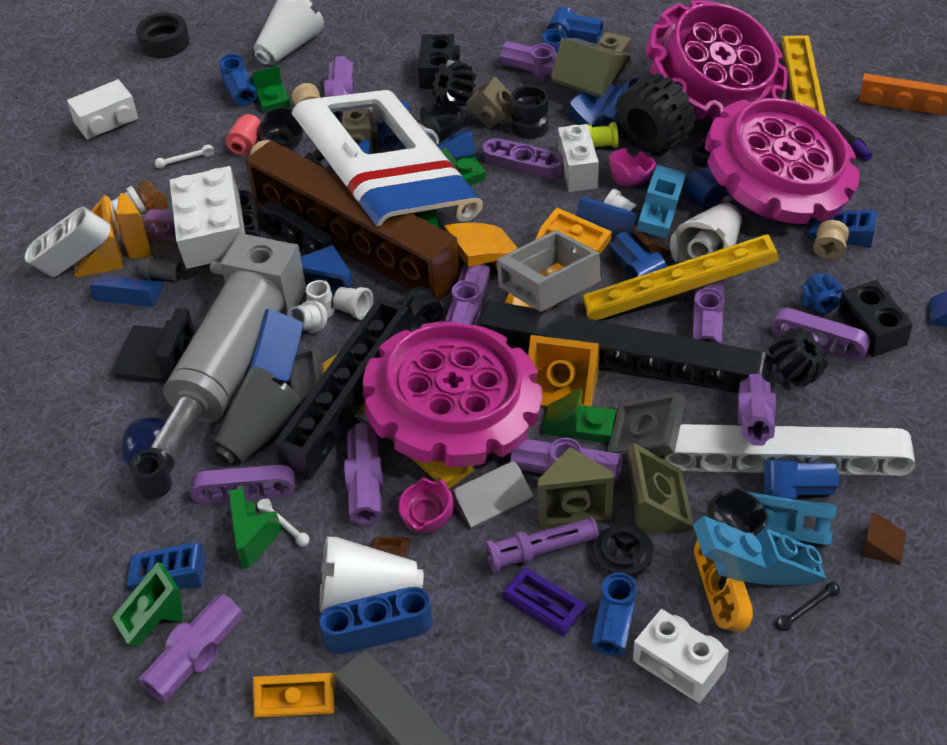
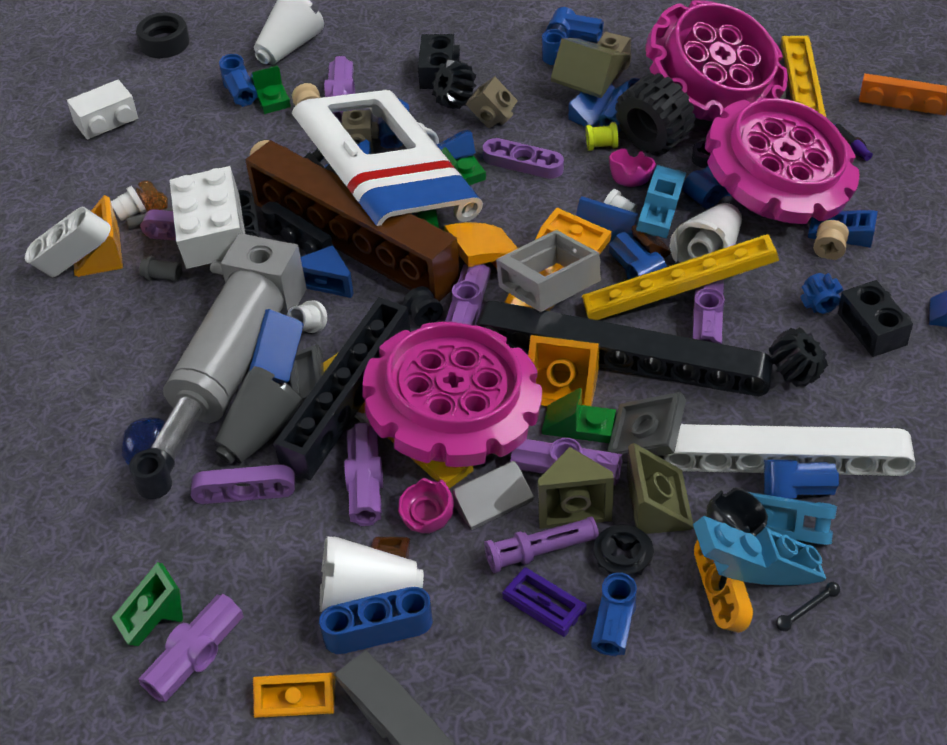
blue slope [90,275,164,307] -> none
black bracket [113,308,195,383] -> none
light orange slope [116,193,152,259] -> none
blue slope [127,543,206,590] -> none
white hinge [155,144,214,169] -> none
coral brick [225,114,261,155] -> none
green slope [229,488,281,569] -> none
white hinge [257,499,310,547] -> none
black hair [259,107,303,150] -> none
white piece [306,280,337,318] -> none
white piece [334,287,373,320] -> none
black hair [420,103,465,138] -> none
medium lavender piece [500,41,557,80] -> none
black wheel [511,85,549,139] -> none
white brick [558,124,599,192] -> none
white brick [633,609,729,704] -> none
medium lavender piece [738,374,776,446] -> none
medium lavender beam [771,308,871,361] -> none
reddish brown slope [862,513,906,565] -> none

